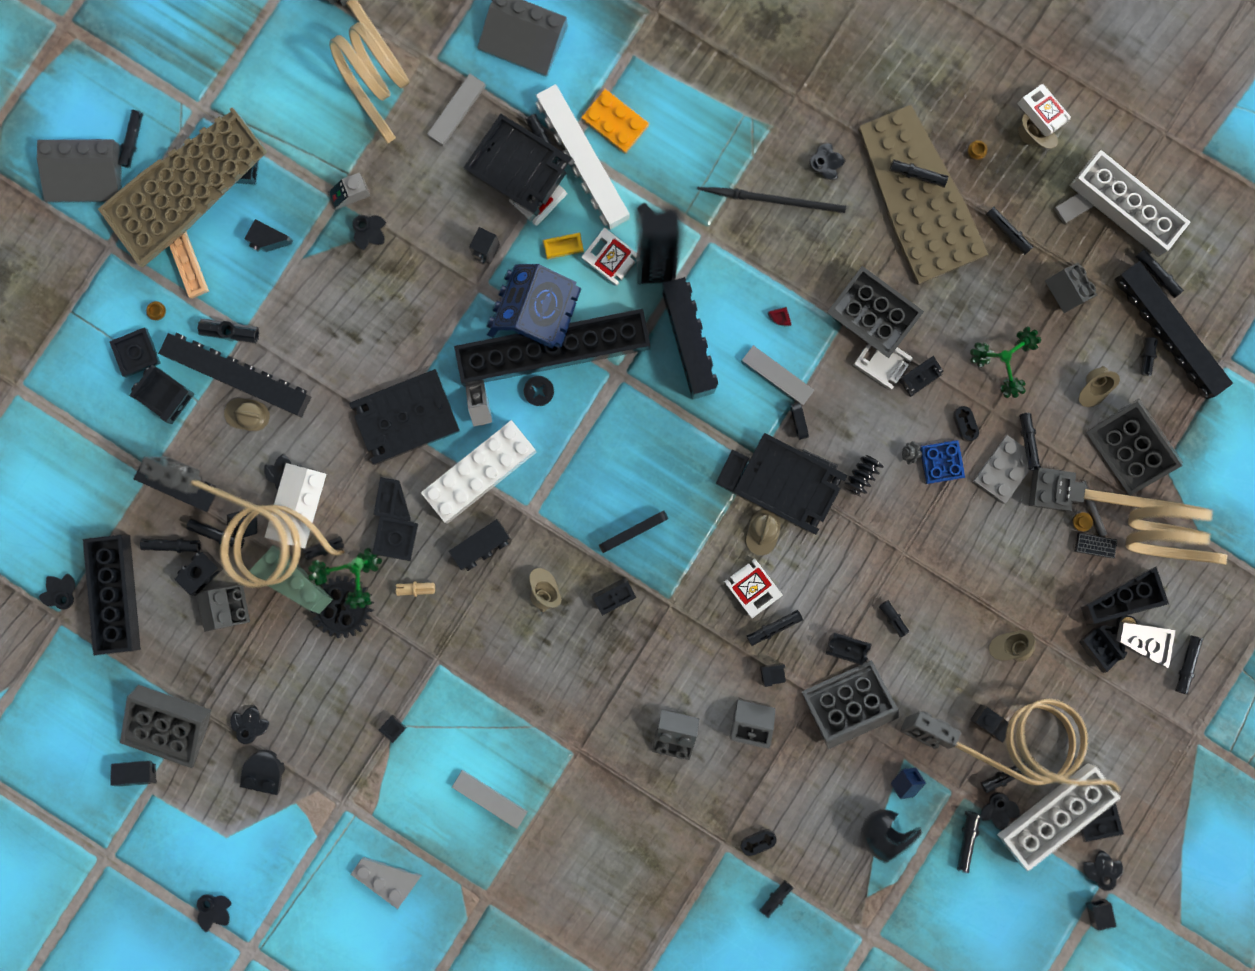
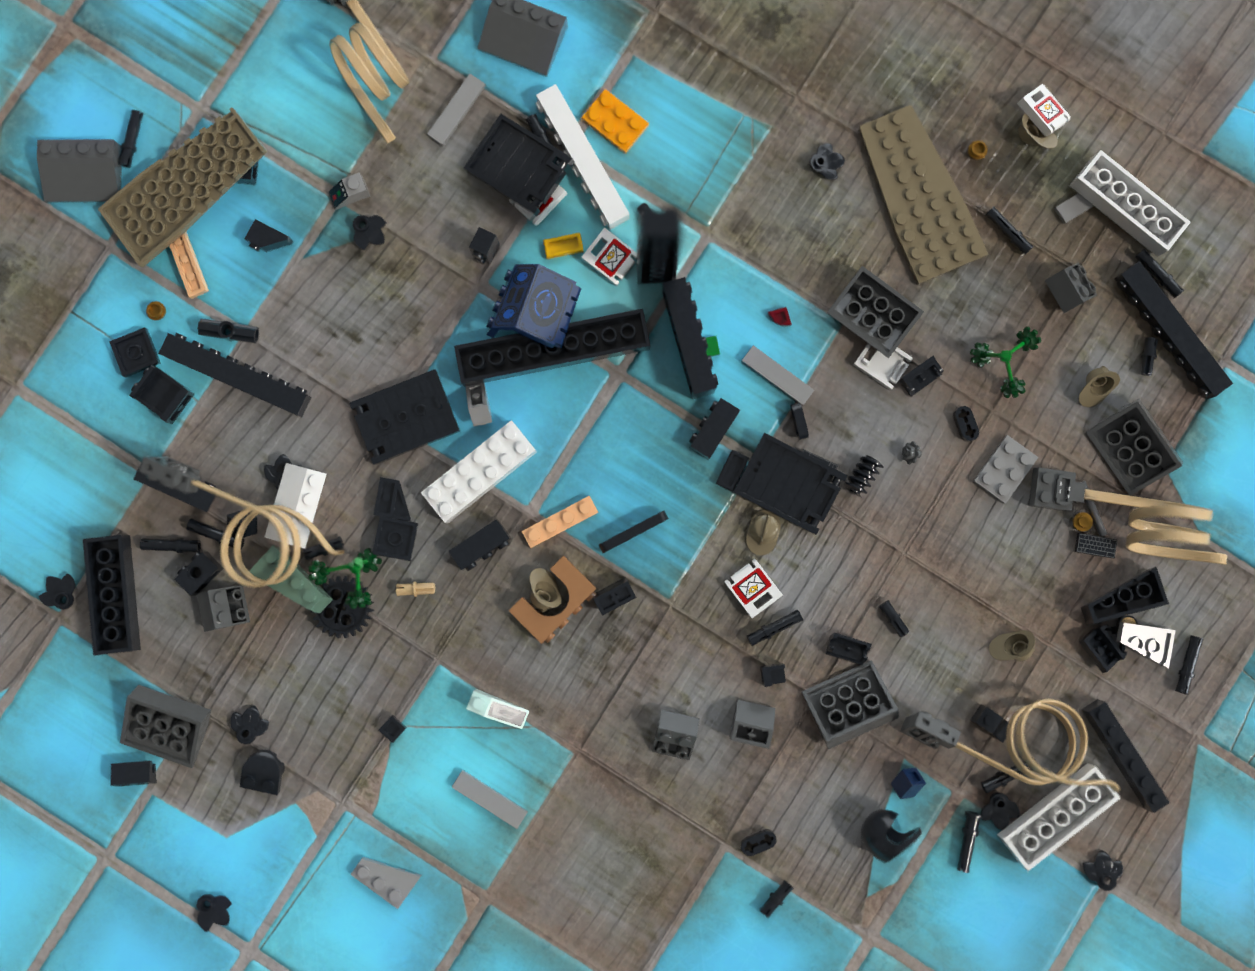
dark tan piece [224,398,270,431] -> none
black gear [524,376,554,407] -> none
black piece [697,187,846,213] -> none
black pin [890,159,948,188] -> none
blue tile [920,440,965,484] -> none
black pin [1019,413,1041,471] -> none
black wing [1080,802,1124,842] -> none
black panel [1086,899,1117,931] -> none
none -> slope [466,689,529,729]
none -> medium nougat arch [509,556,597,644]
none -> light nougat plate [522,495,598,548]
none -> black brick [689,398,740,460]
none -> green tile [706,336,720,357]
none -> black brick [1081,699,1170,813]

